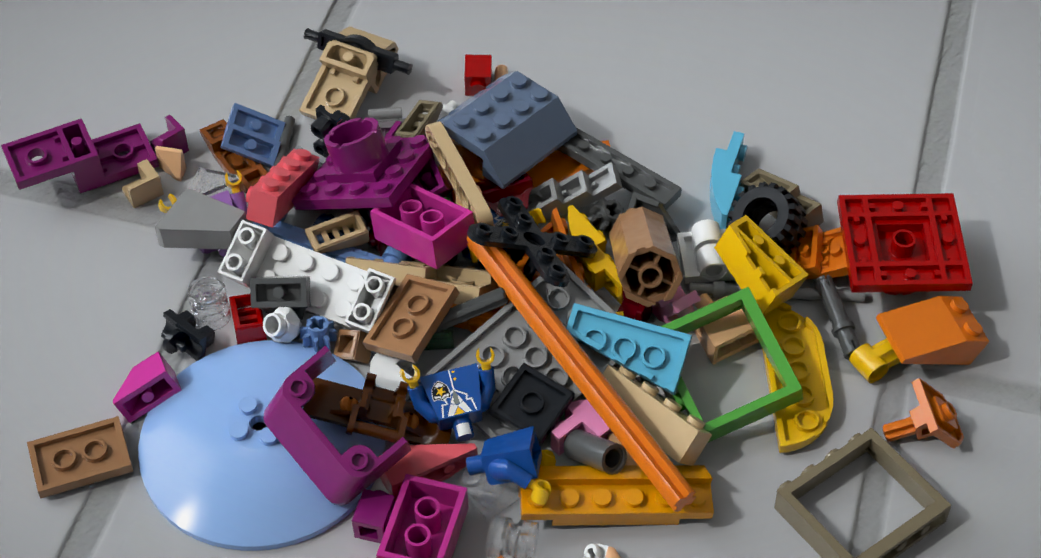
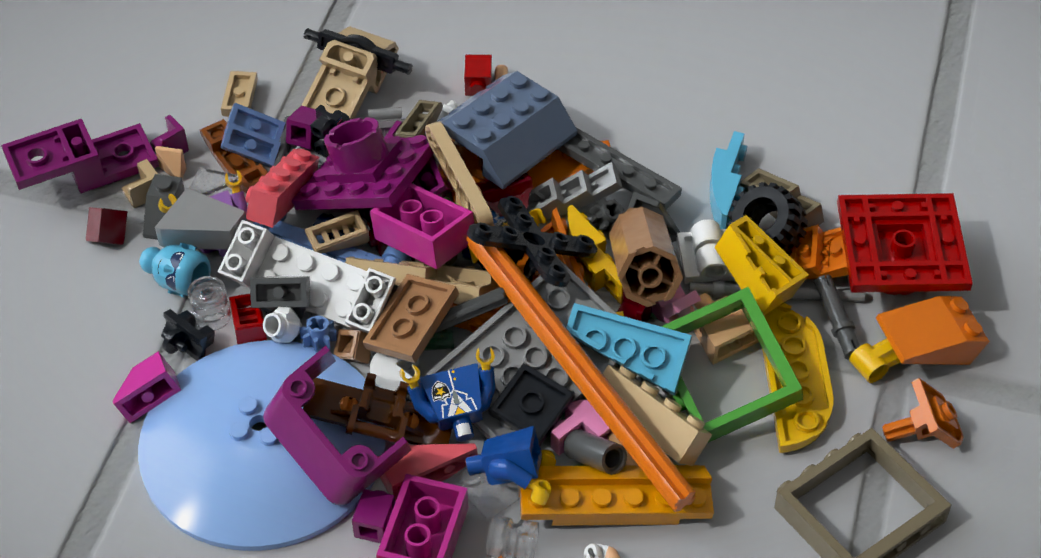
medium nougat plate [27,416,133,499] -> none
none -> dark red panel [86,207,128,245]
none -> medium azure piece [139,243,211,298]
none -> dark grey slope [143,174,185,240]
none -> tan plate [221,71,258,117]
none -> magenta brick [286,105,319,149]

